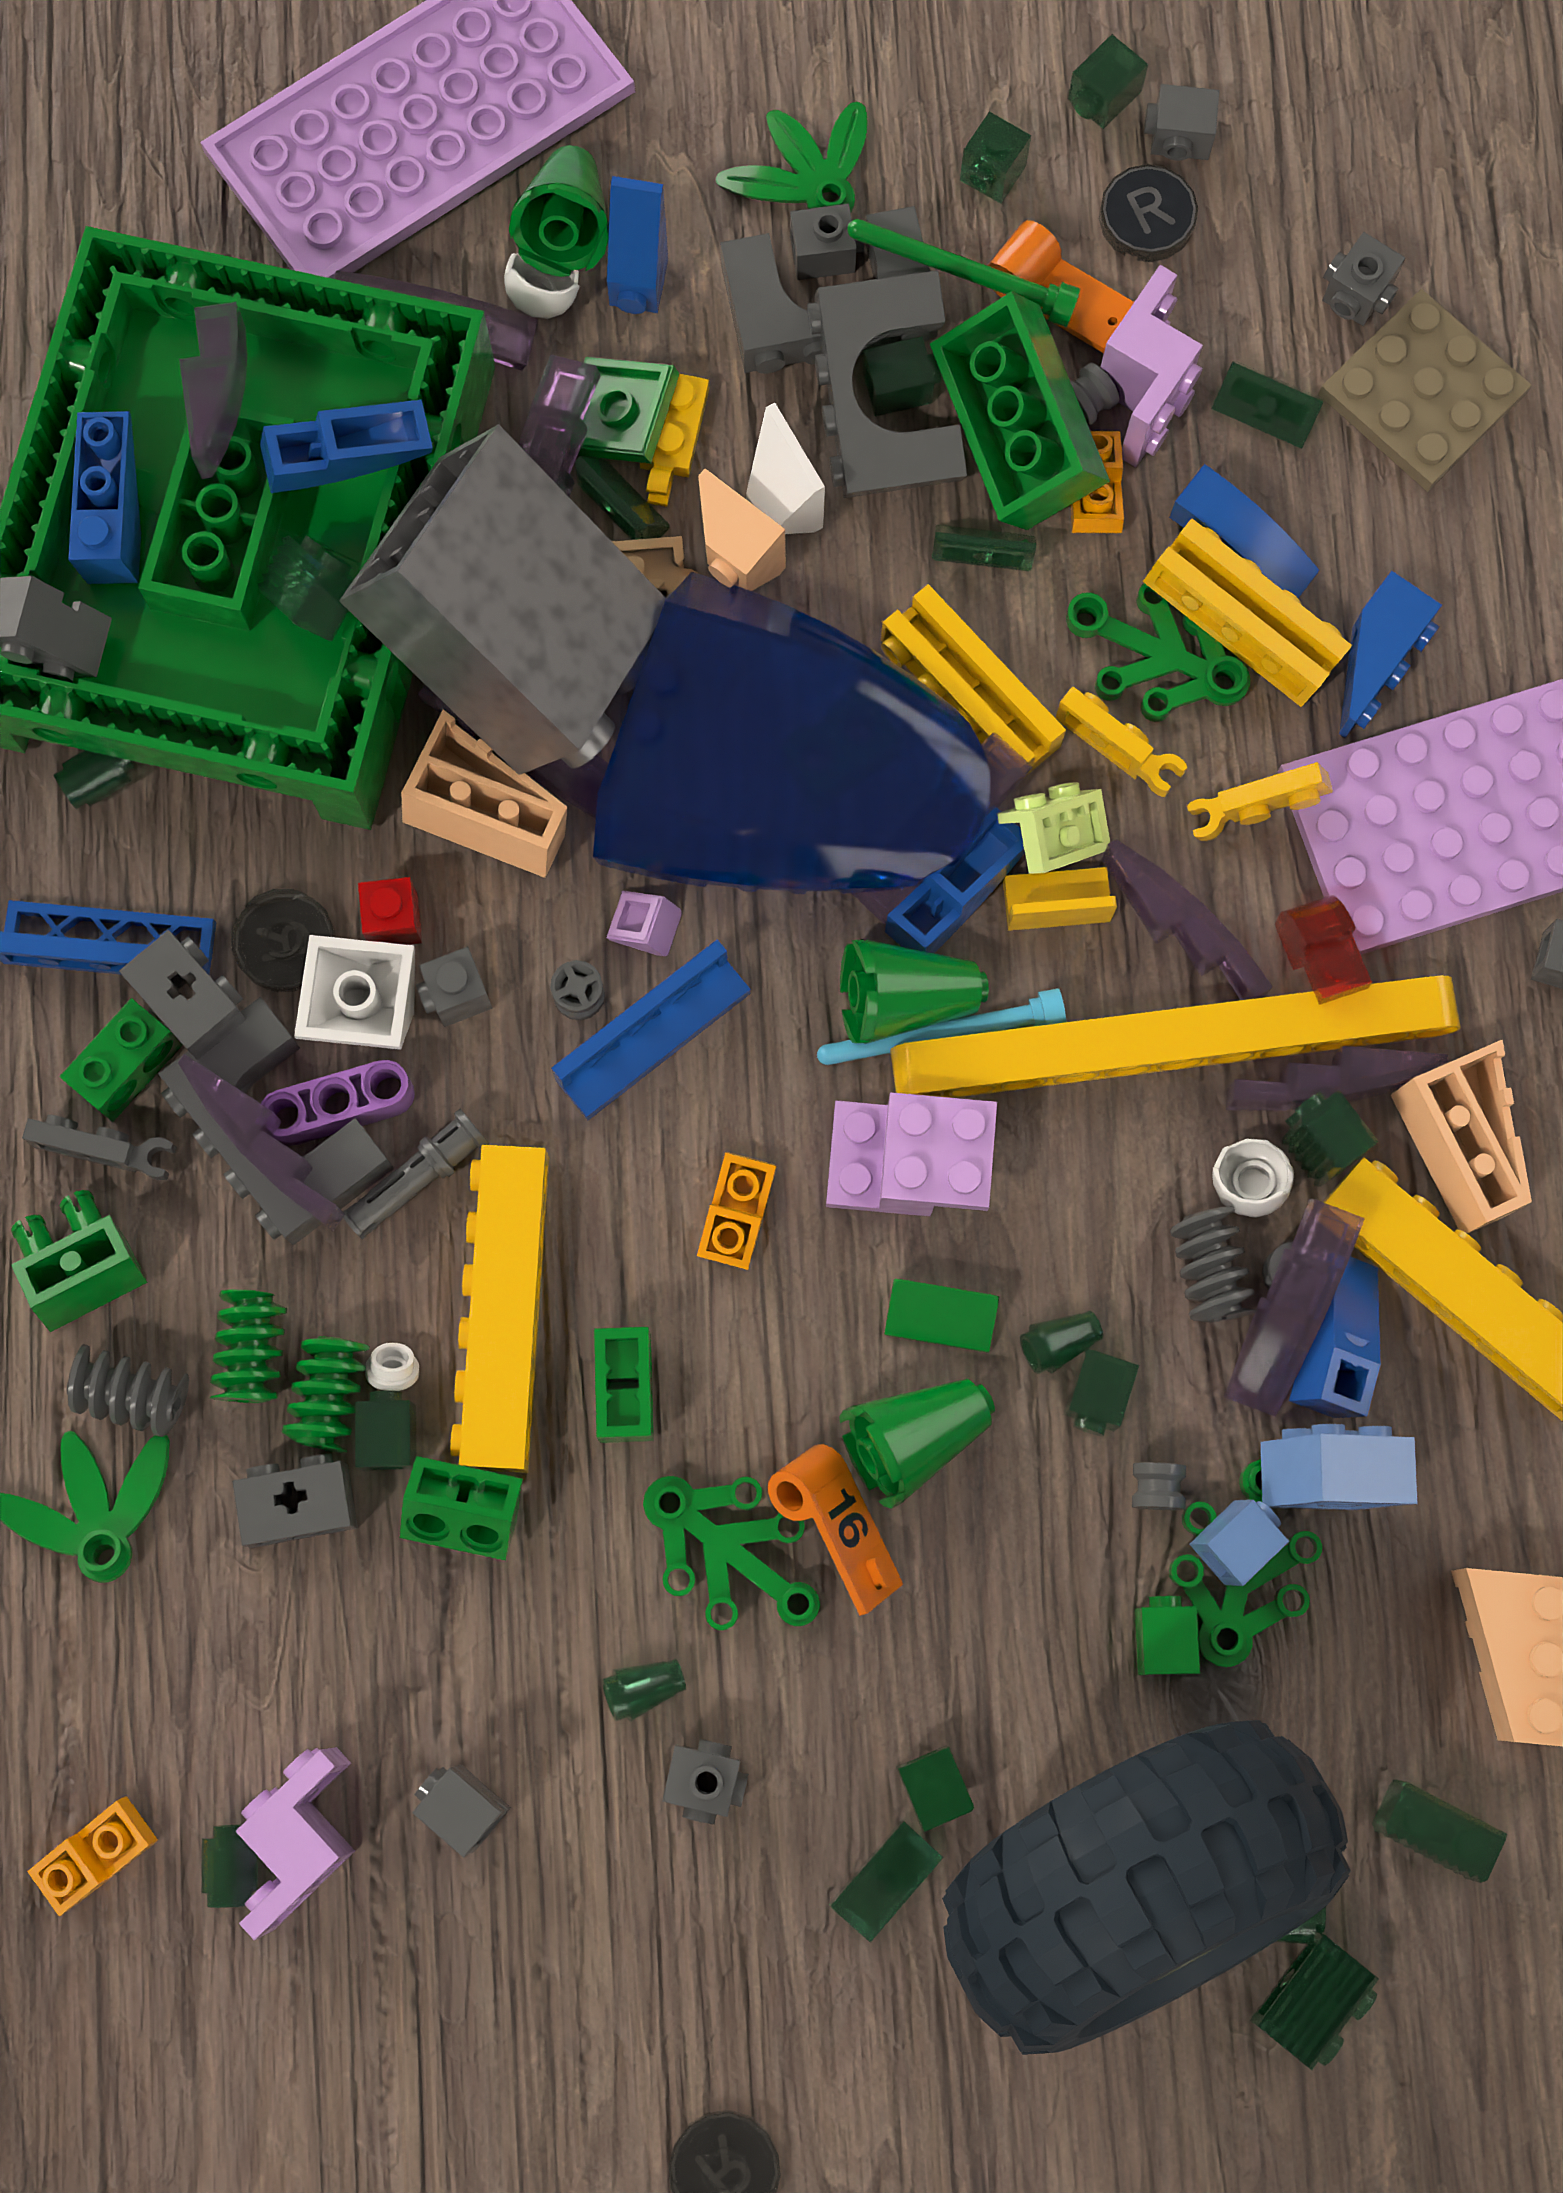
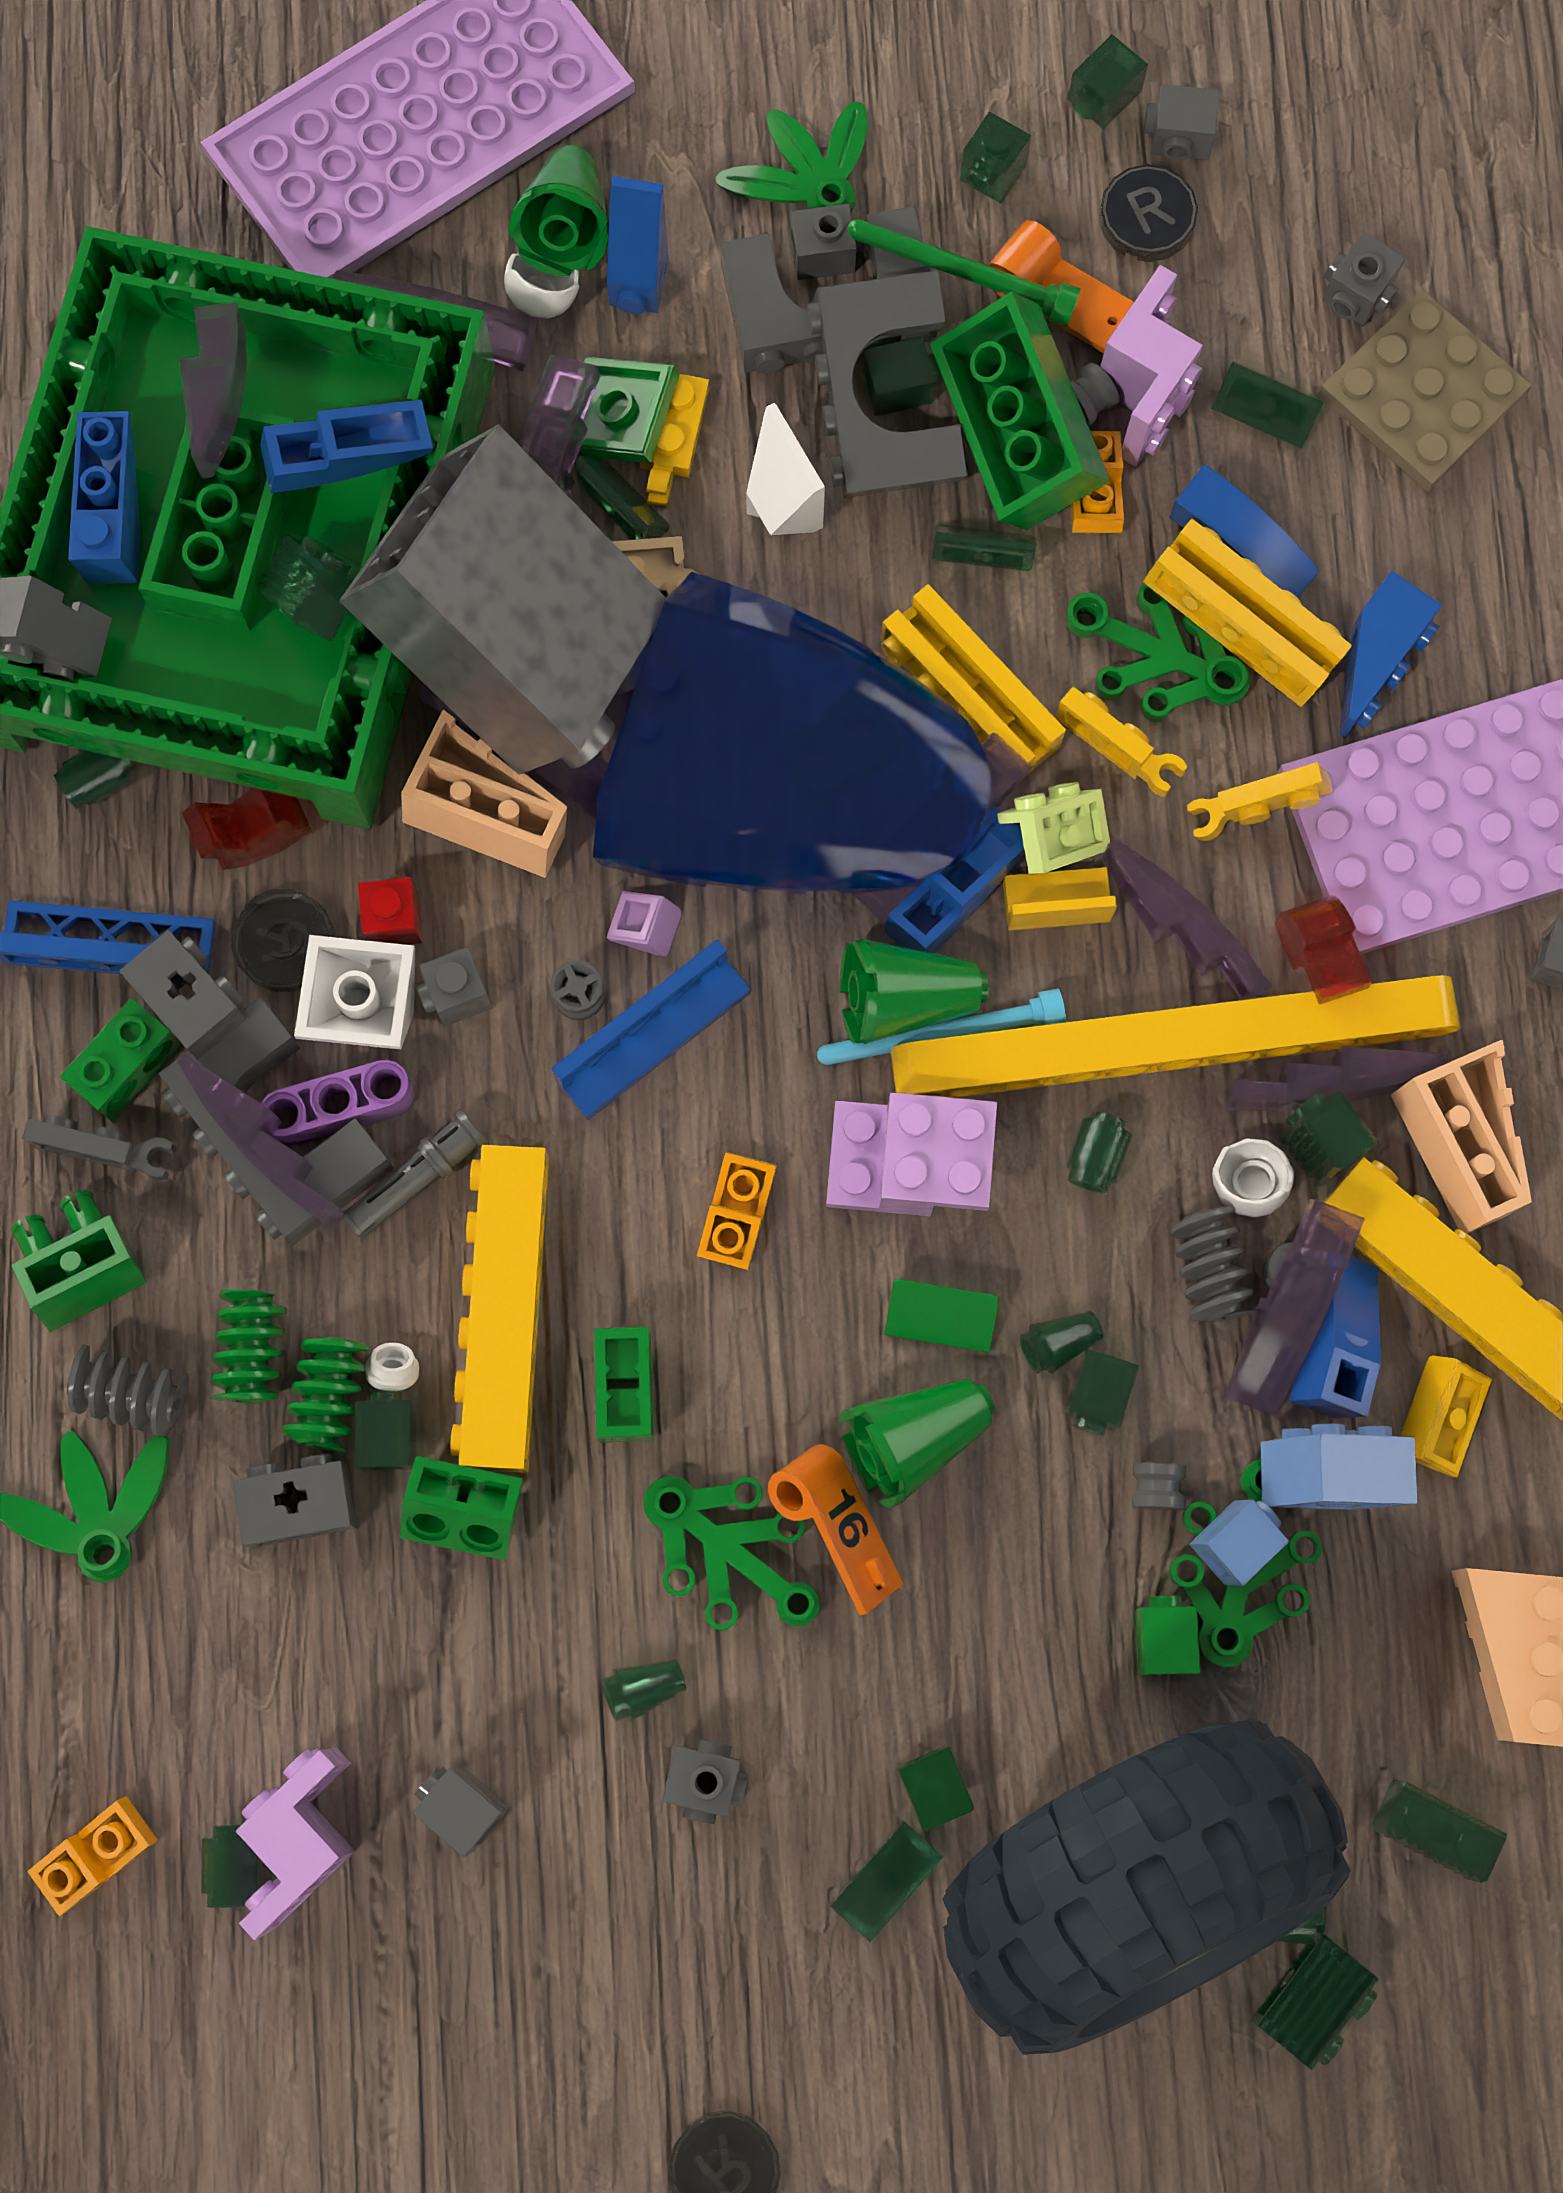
light nougat slope [698,469,786,594] -> none
none -> clear red brick [182,788,312,870]
none -> clear green brick [1066,1112,1133,1194]
none -> yellow slope [1400,1355,1492,1478]

